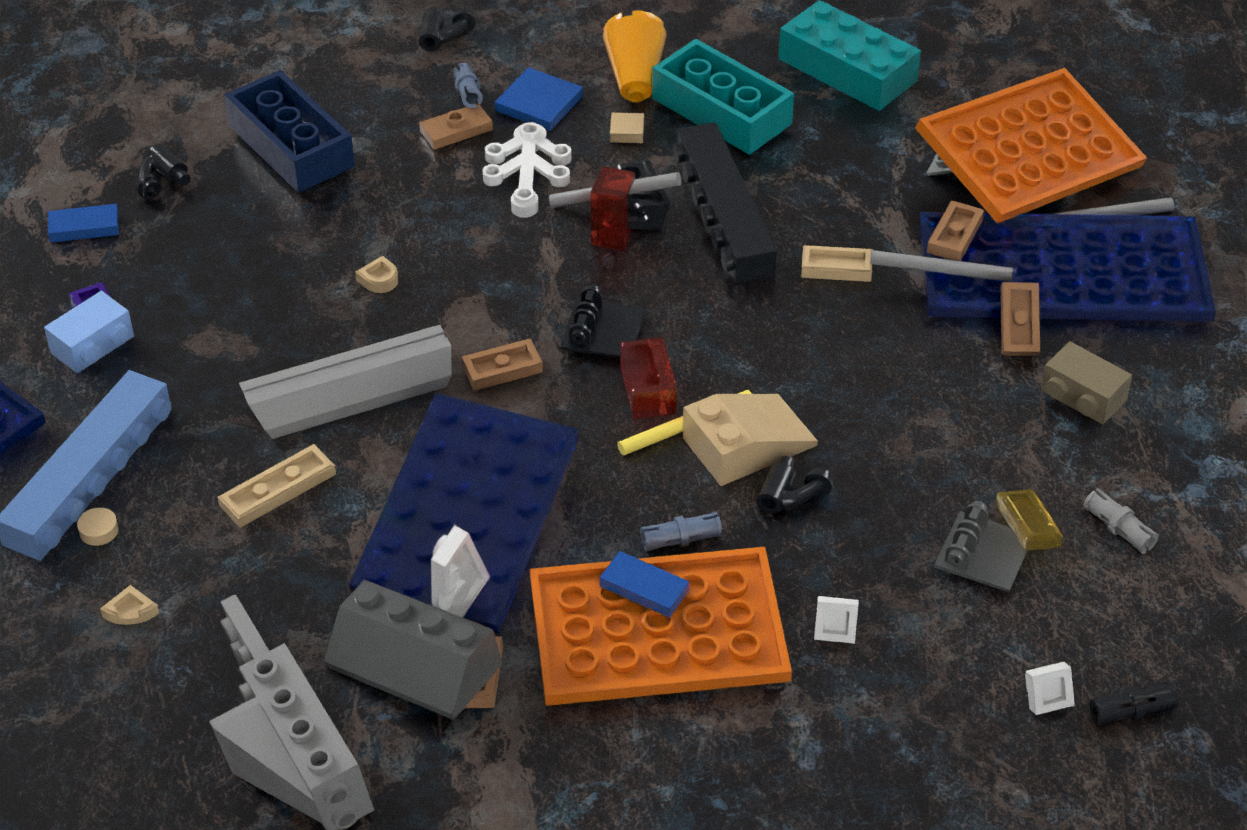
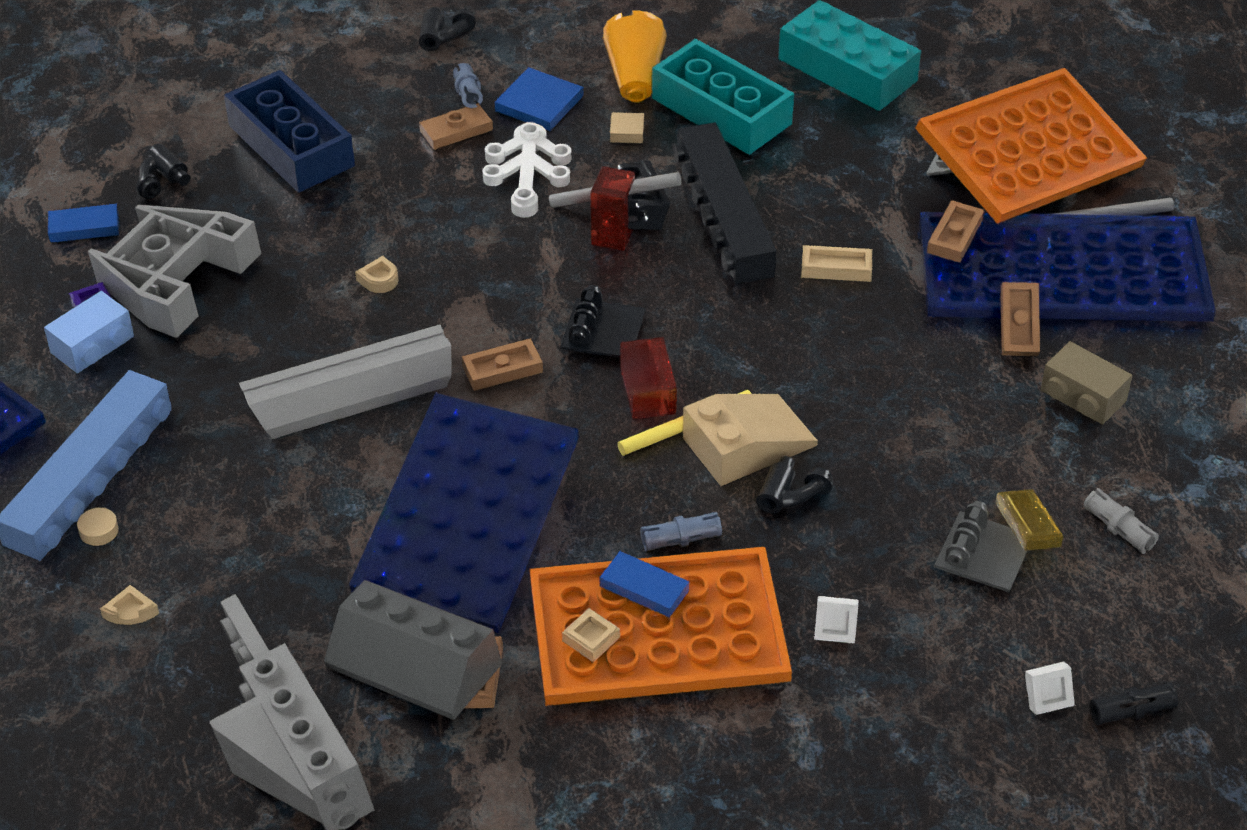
tan tile [218,444,336,528] -> none
white wing [431,525,490,618] -> none
light grey bar [870,250,1013,282] -> none
none -> light grey wedge [88,205,261,338]
none -> tan tile [562,608,620,662]

